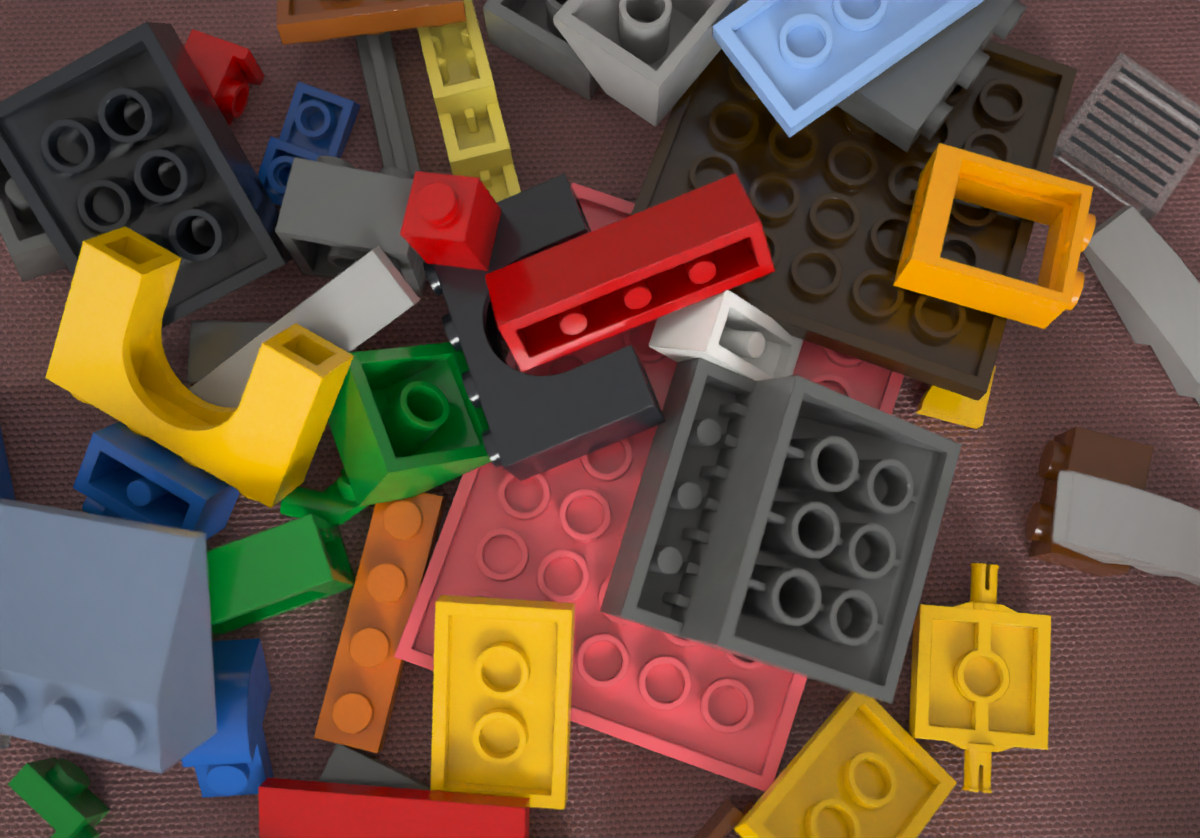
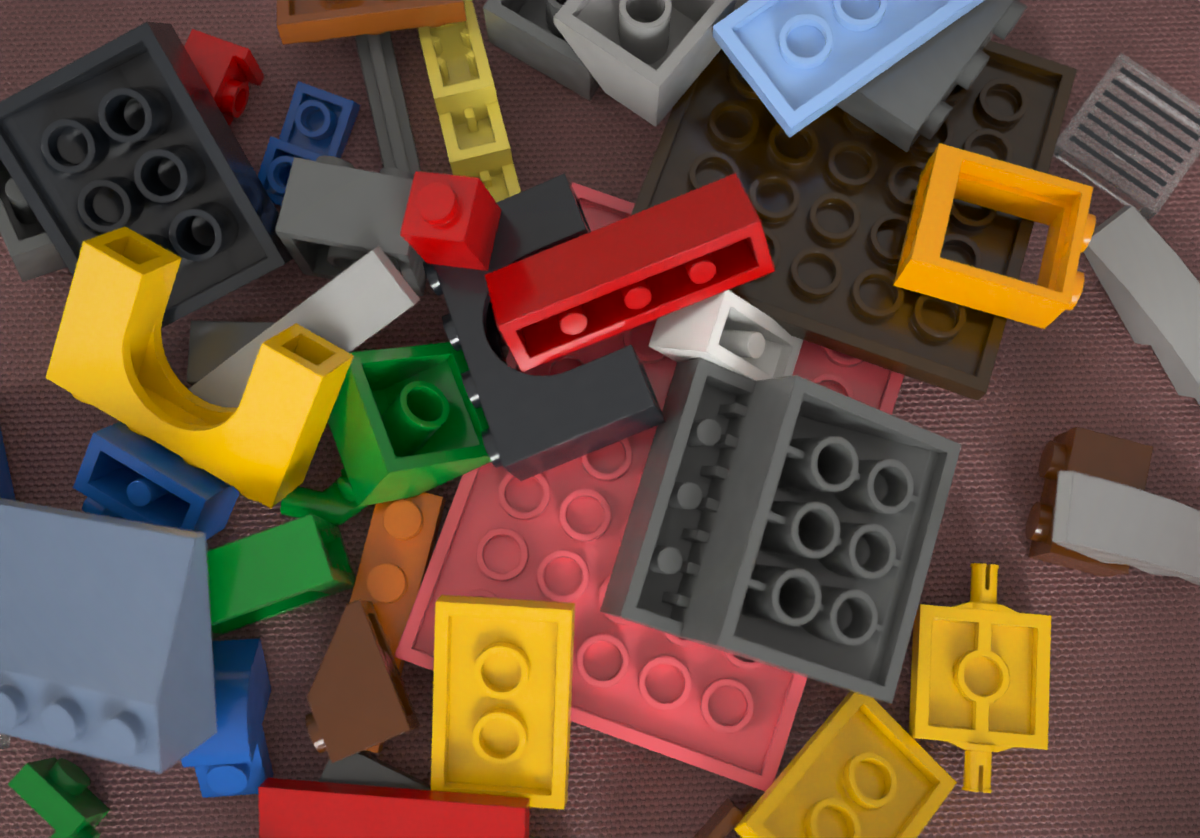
yellow tile [916,365,996,429] -> none
none -> reddish brown slope [305,600,420,763]

